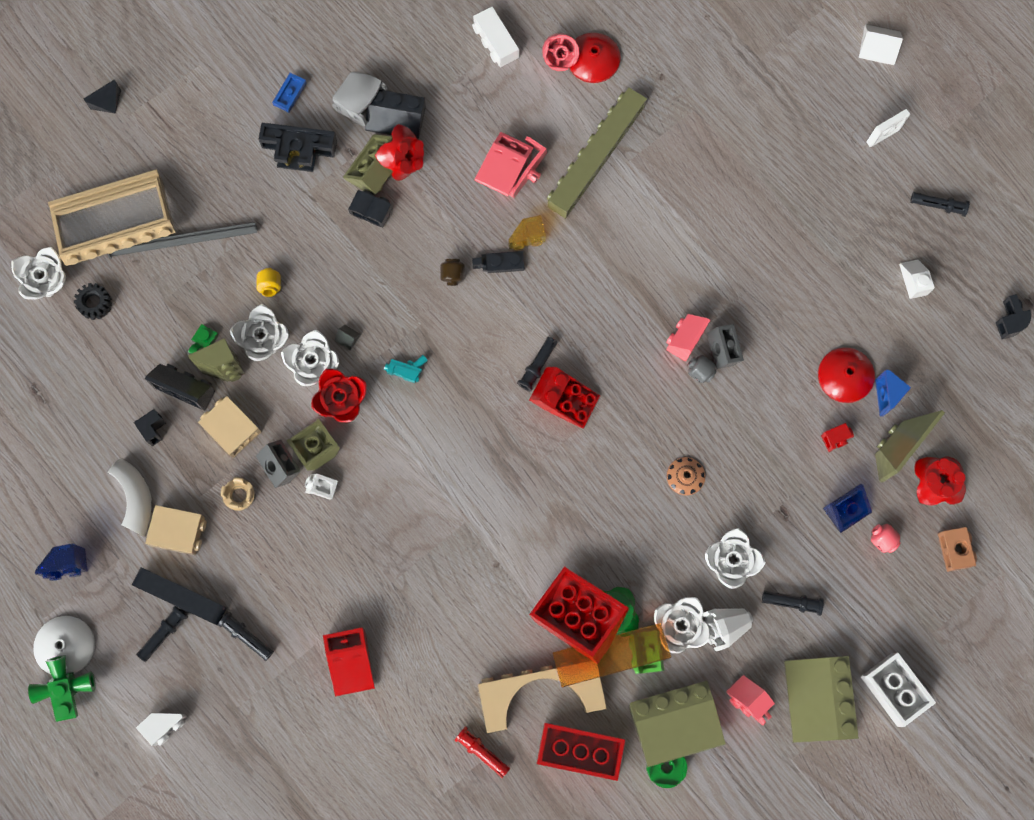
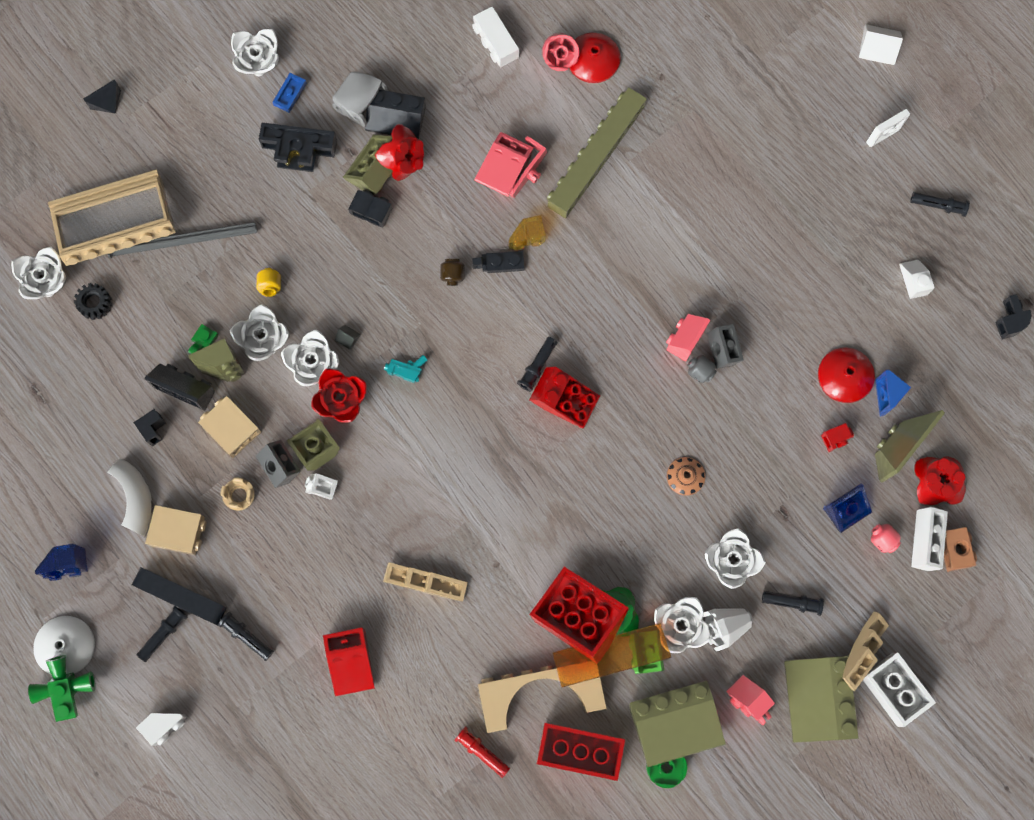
none -> white brick [231,29,279,76]
none -> tan slope [383,562,468,602]
none -> tan slope [842,612,889,691]
none -> white brick [911,507,948,571]

